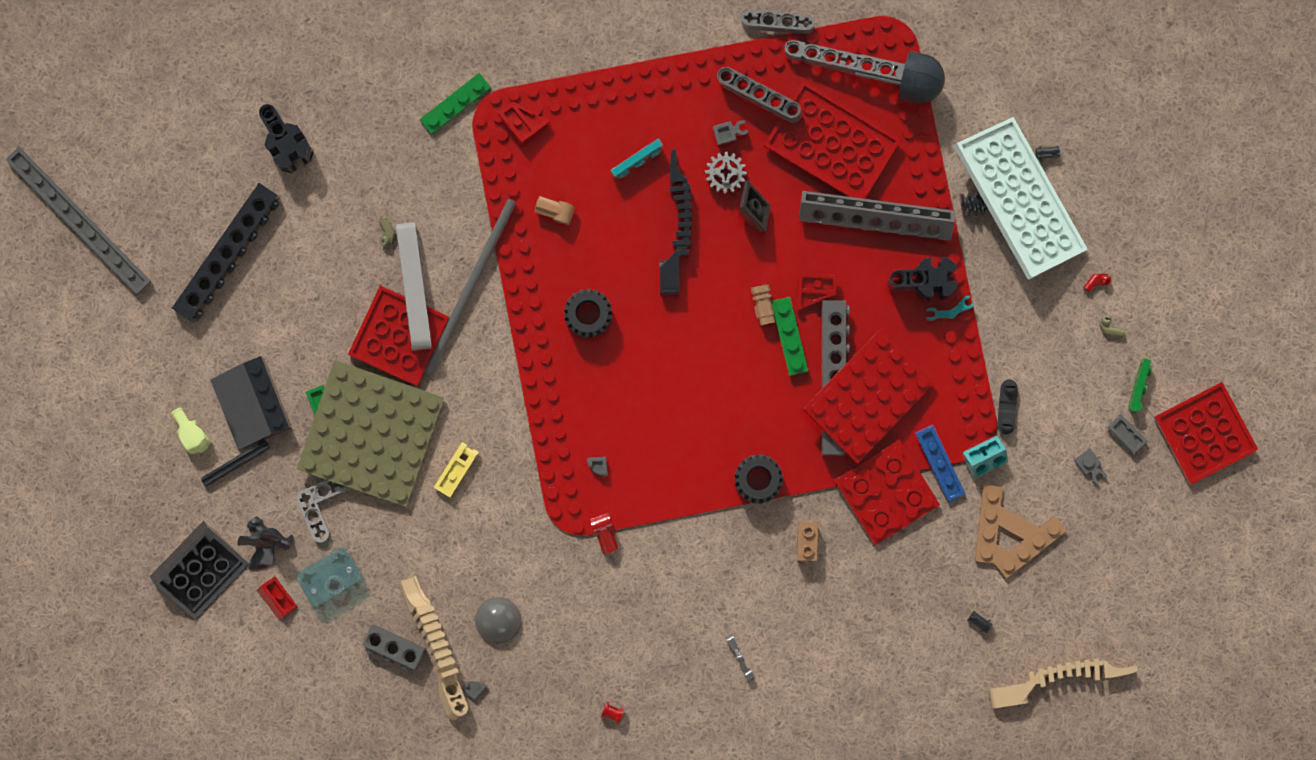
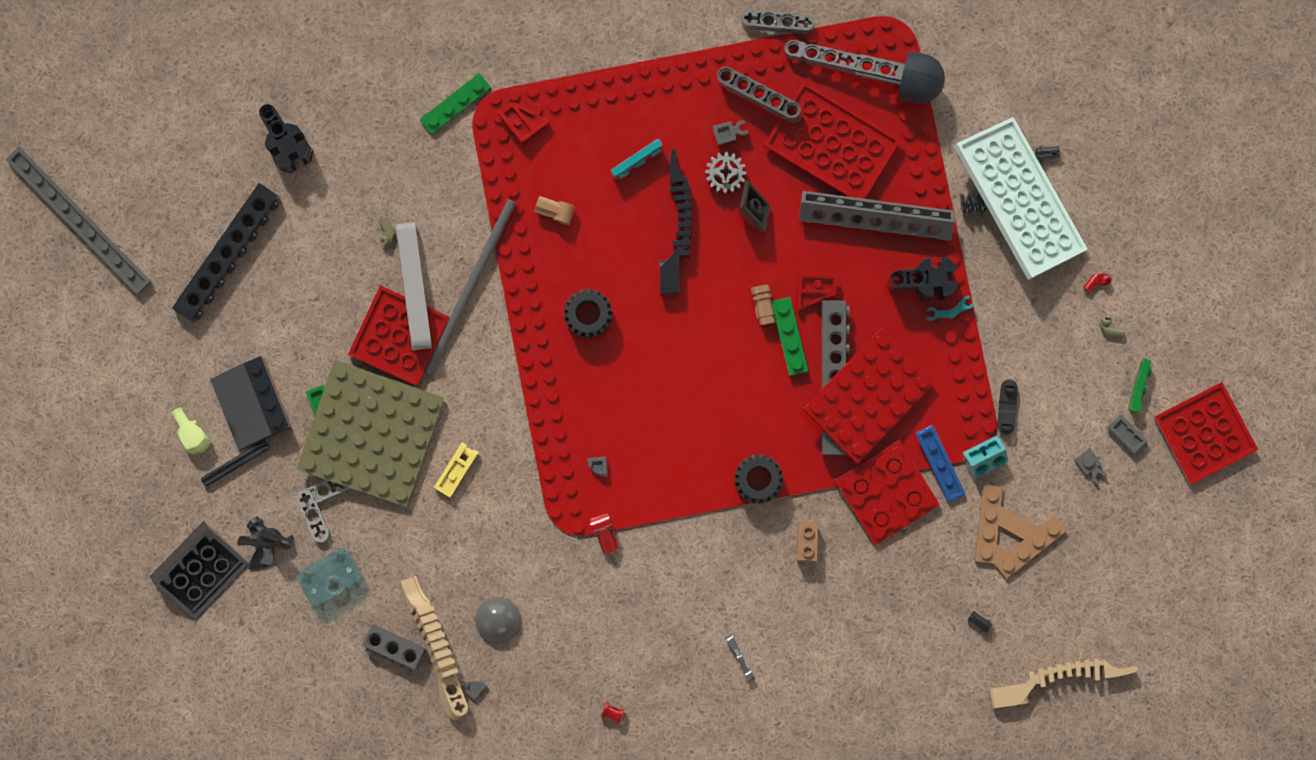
red slope [257,576,298,621] -> none

